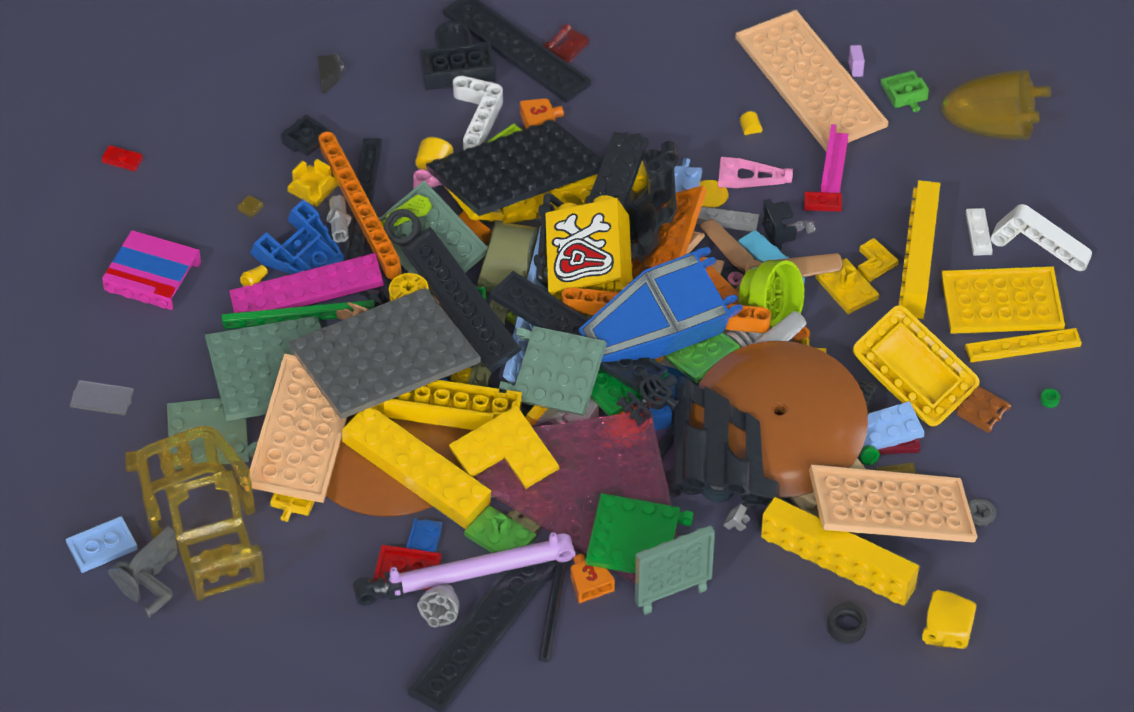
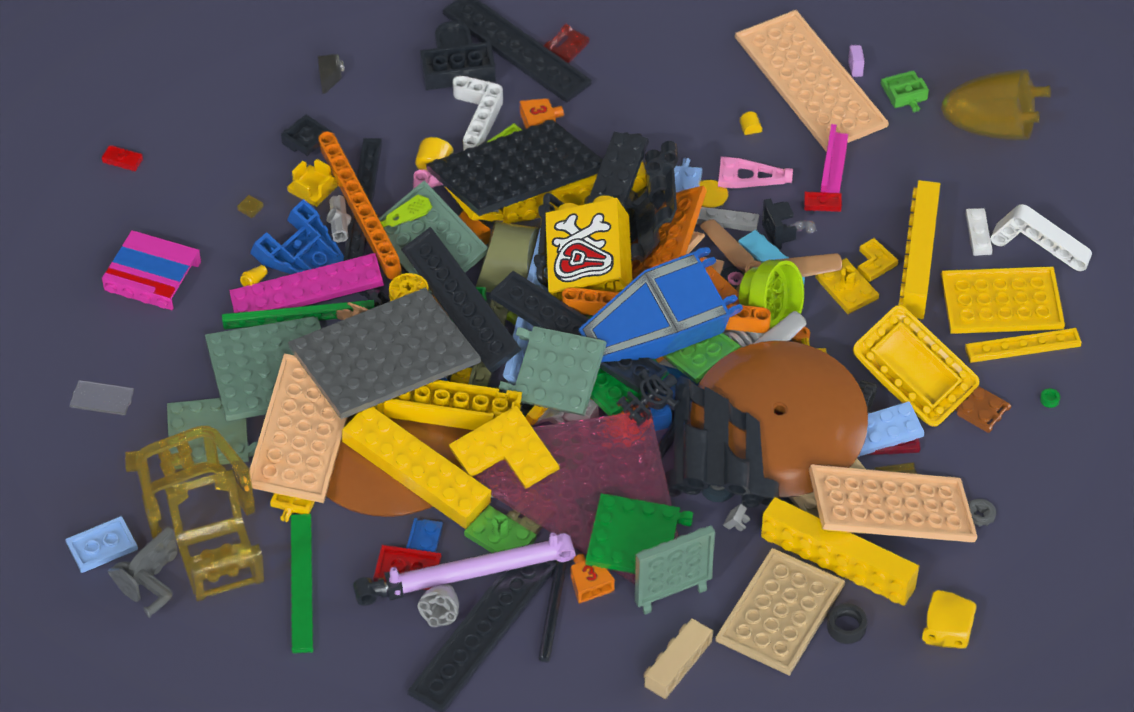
black tyre [384,209,422,246] -> none
green tile [859,445,880,465] -> none
none -> green tile [291,514,313,653]
none -> tan brick [644,619,713,699]
none -> tan plate [716,548,845,676]

